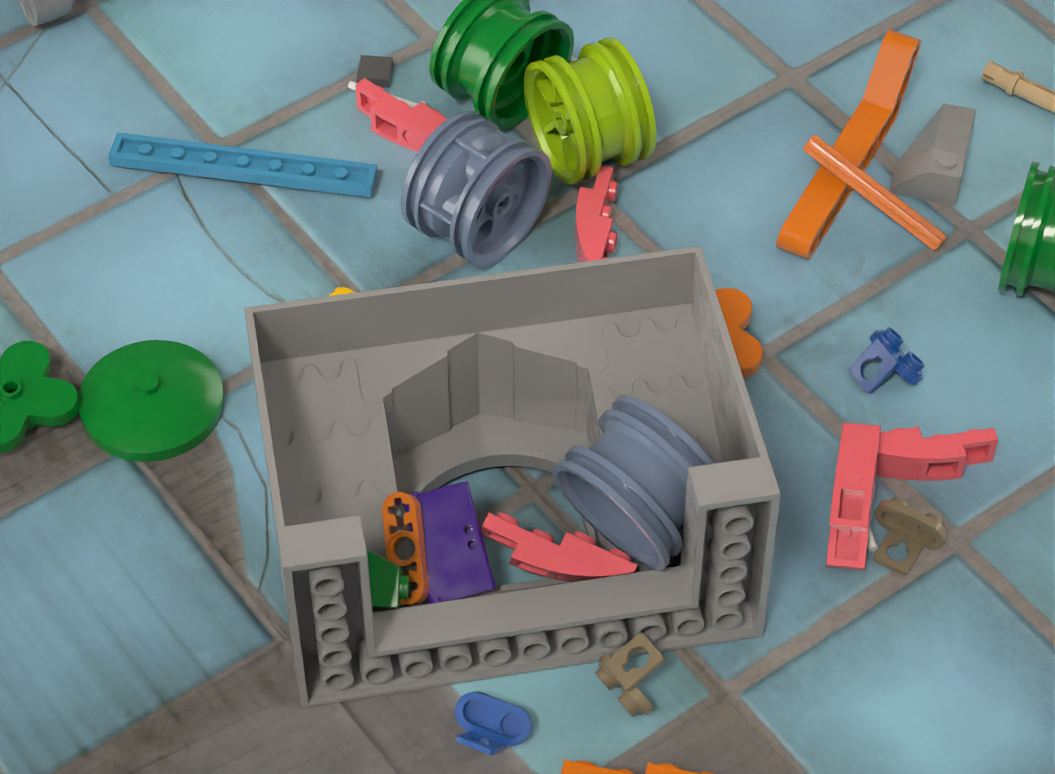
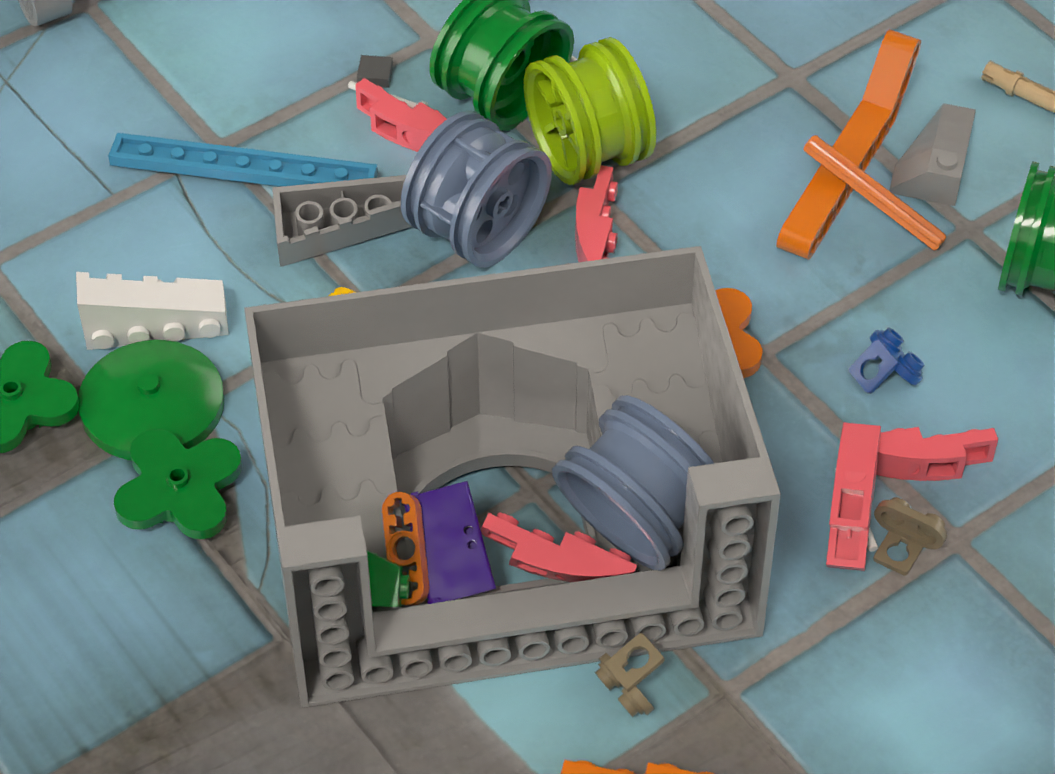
blue bracket [455,691,533,755] -> none
none -> white wedge [76,272,229,350]
none -> green plant [114,429,242,539]
none -> light grey wedge [272,175,412,267]

